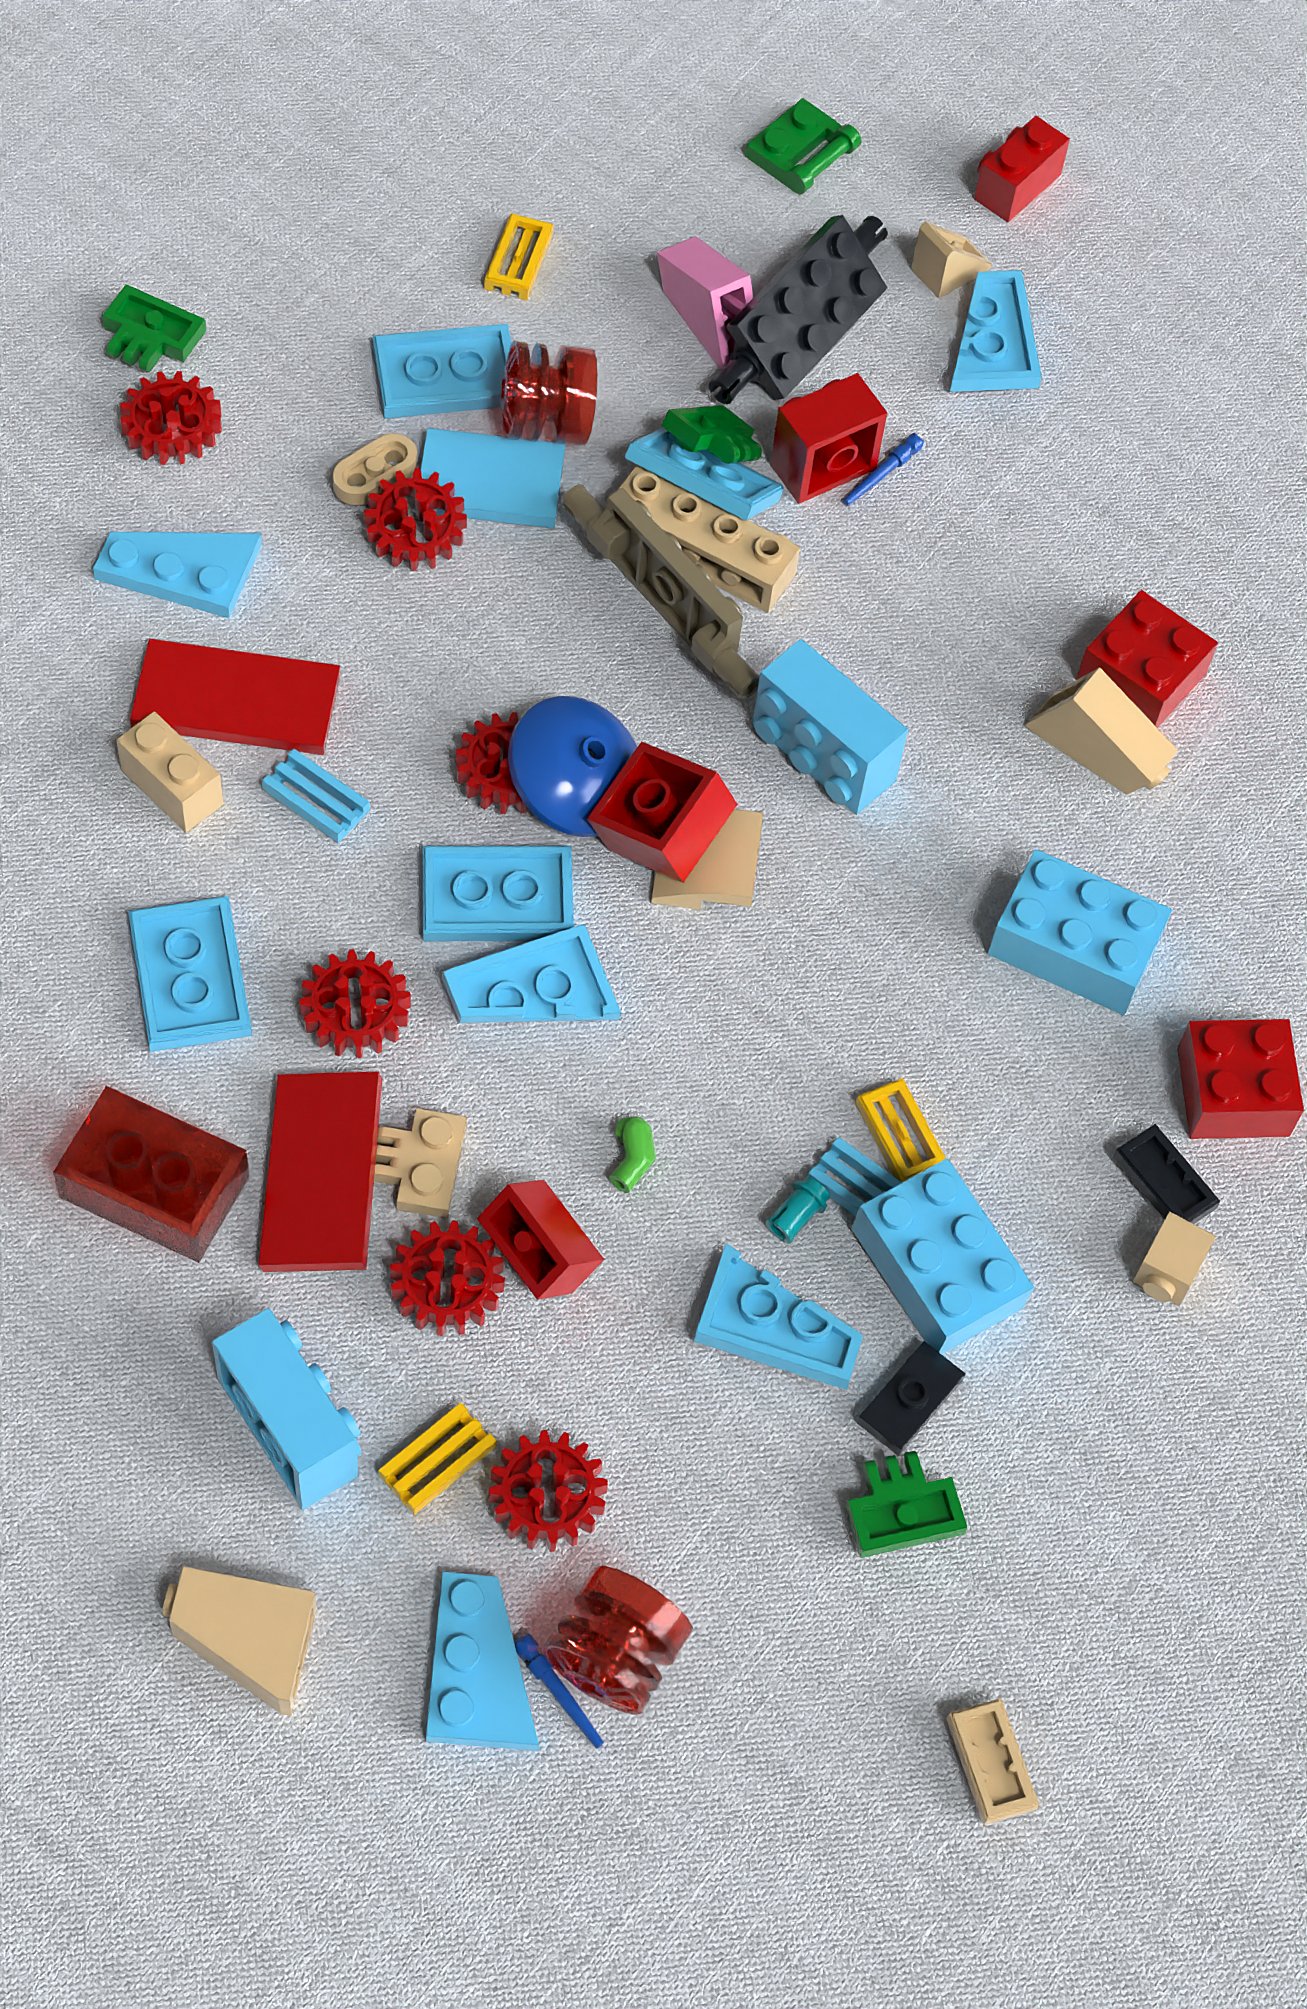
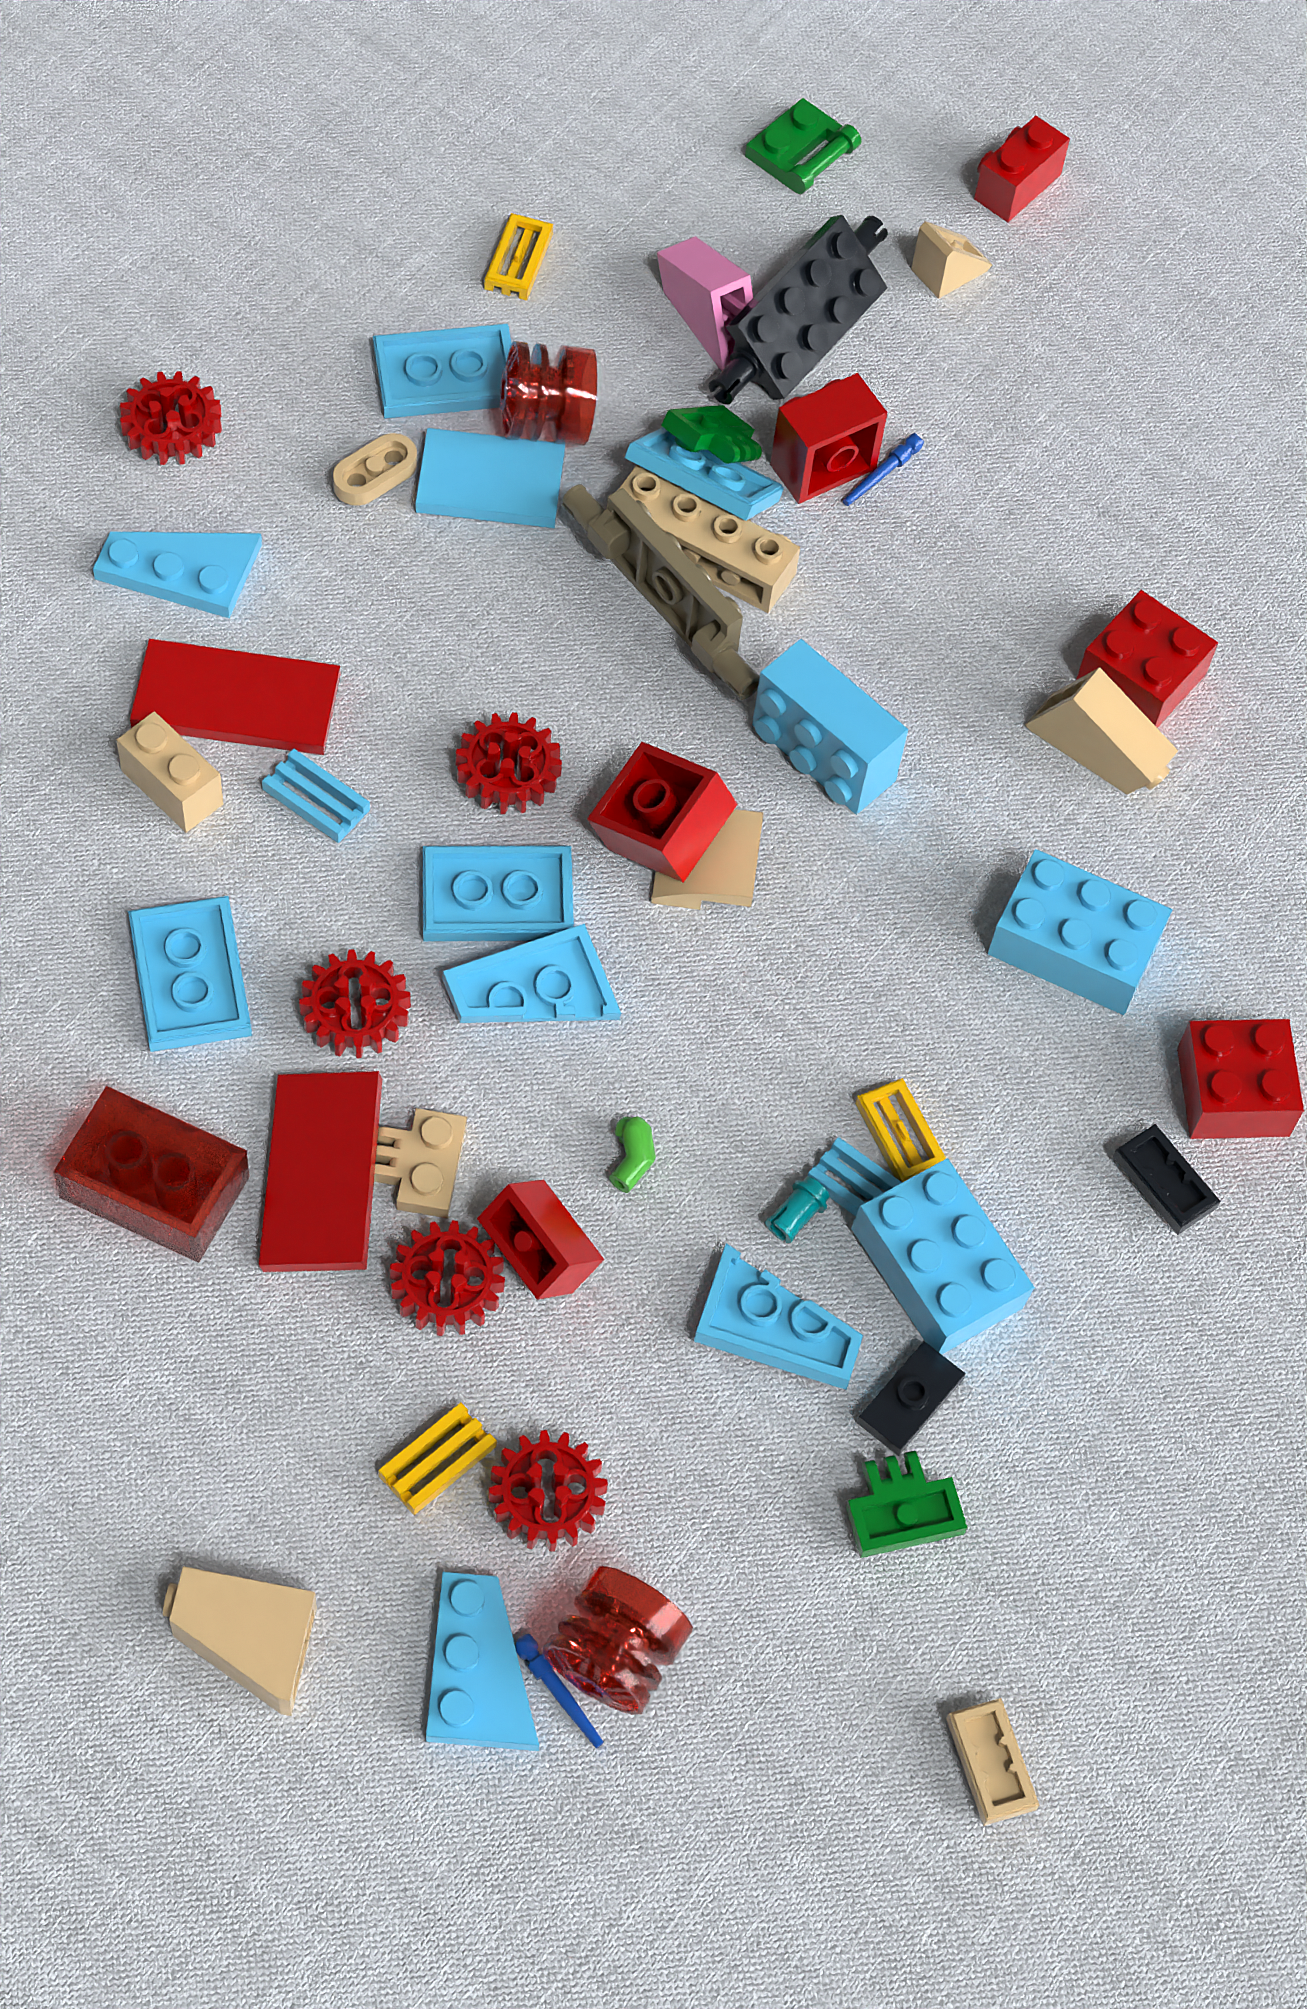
green hinge [102,284,206,373] -> none
medium azure brick [212,1308,362,1511] -> none
red gear [364,468,467,571] -> none
blue dish [508,696,637,837] -> none
medium azure wing [950,270,1042,392] -> none
tan brick [1133,1212,1217,1306] -> none

